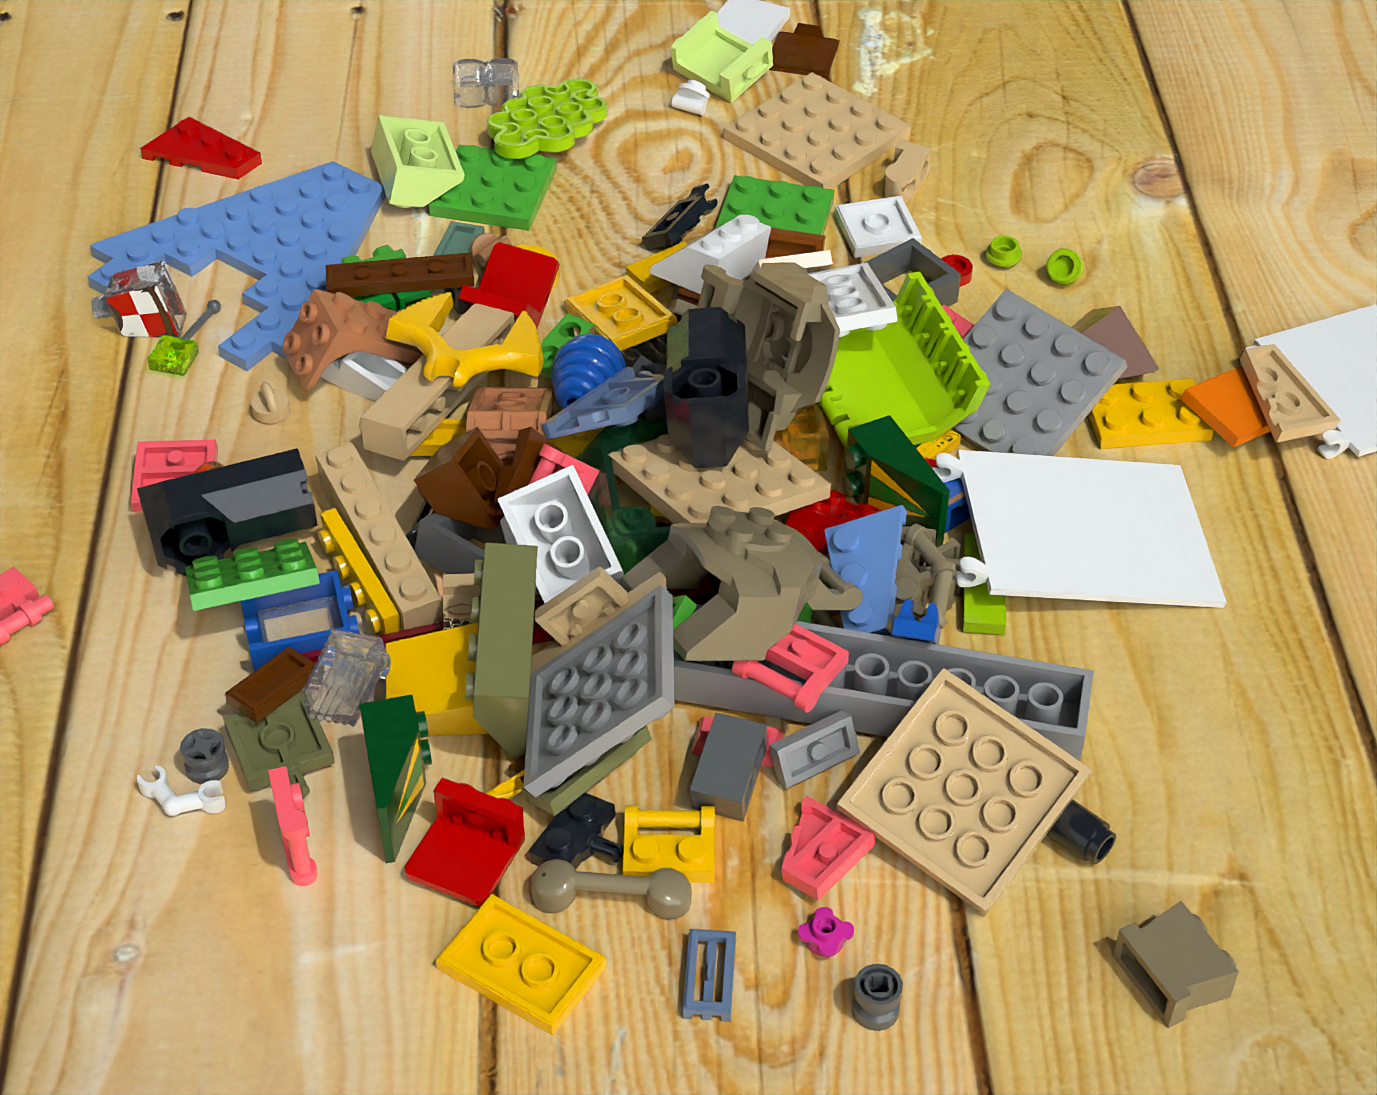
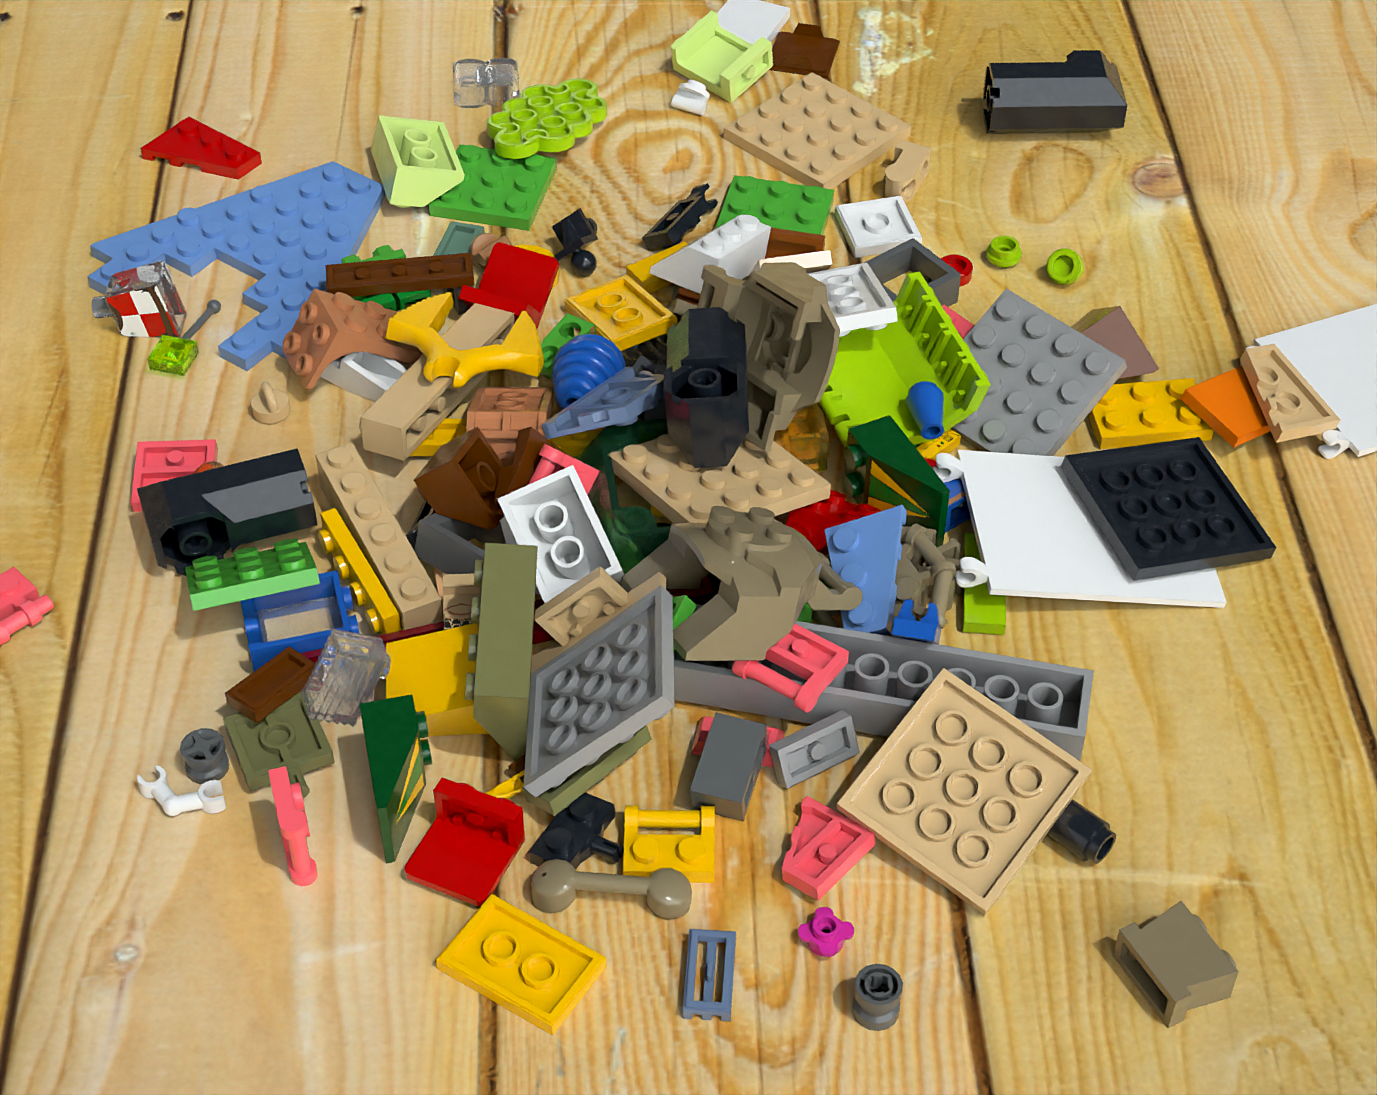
none -> black piece [552,208,598,277]
none -> blue cone [905,381,944,440]
none -> black brick [983,50,1127,134]
none -> black plate [1061,437,1277,581]

